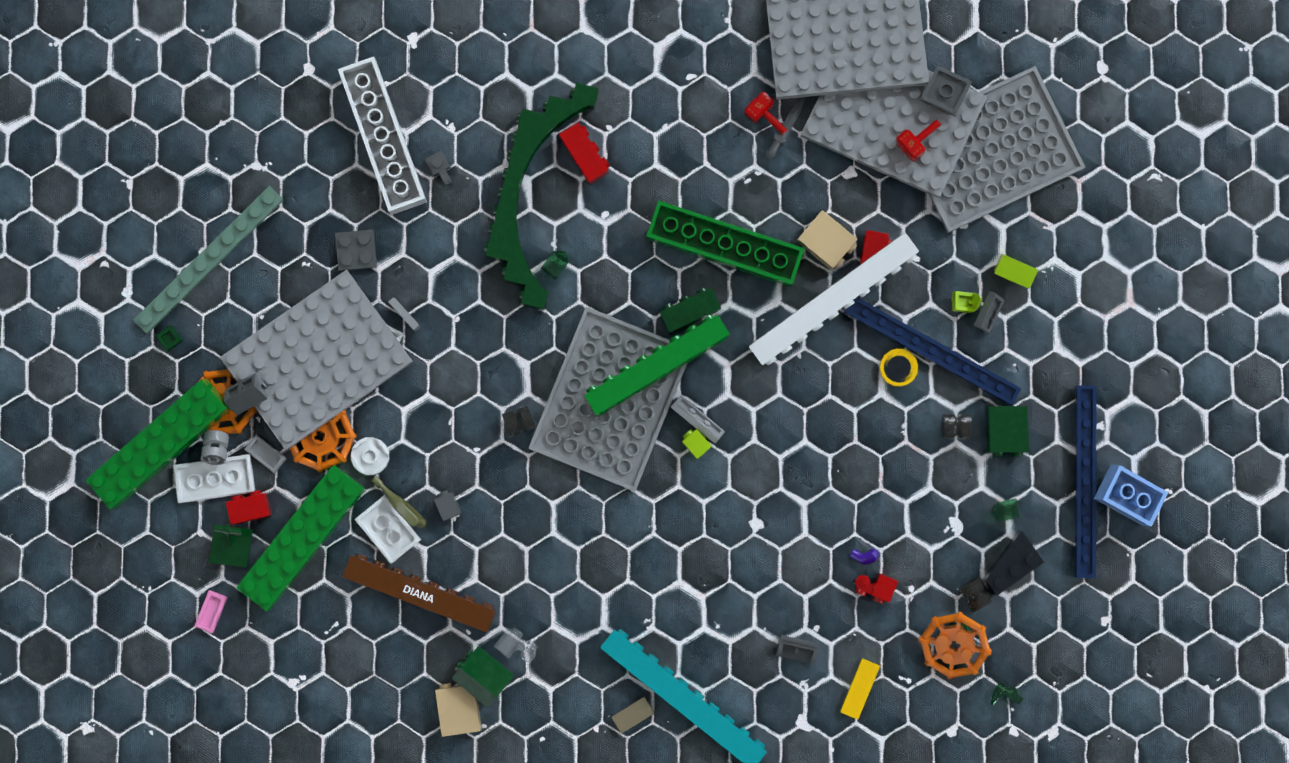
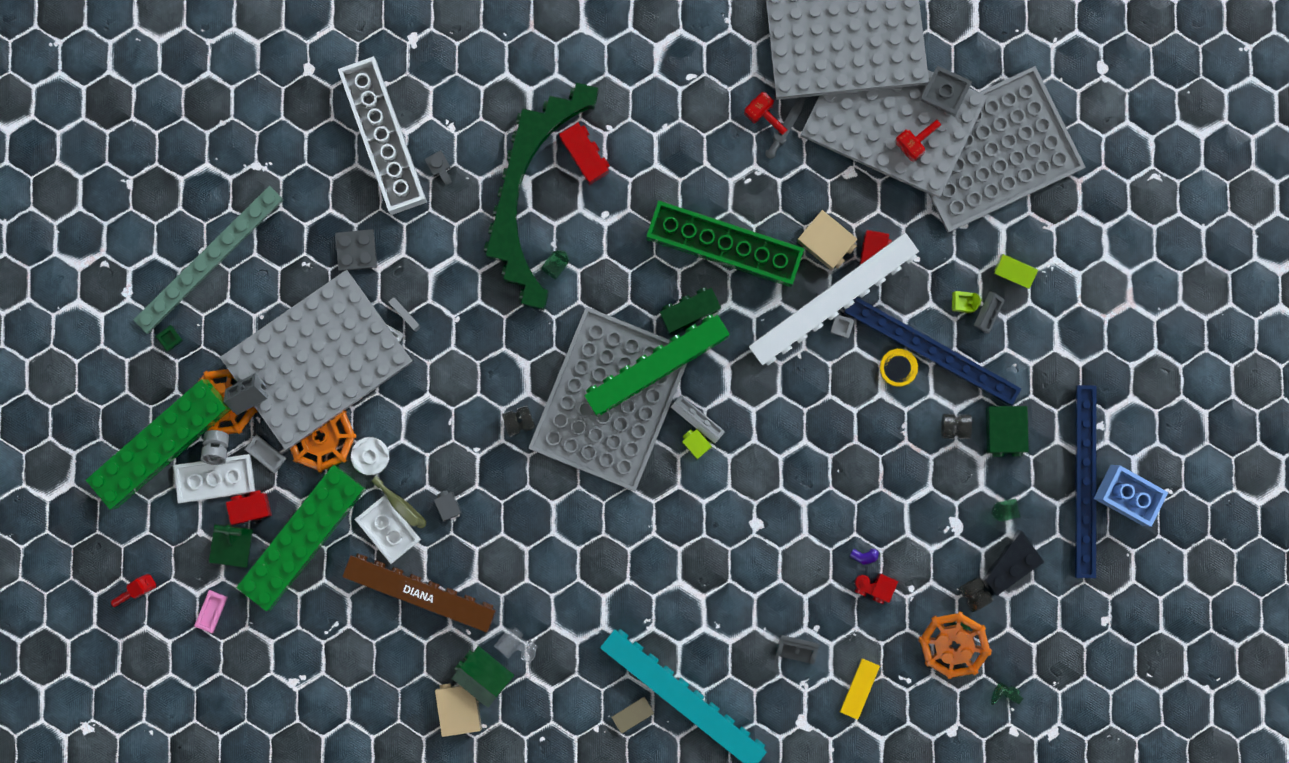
none -> red piece [111,574,156,607]
none -> light grey plate [830,315,855,339]

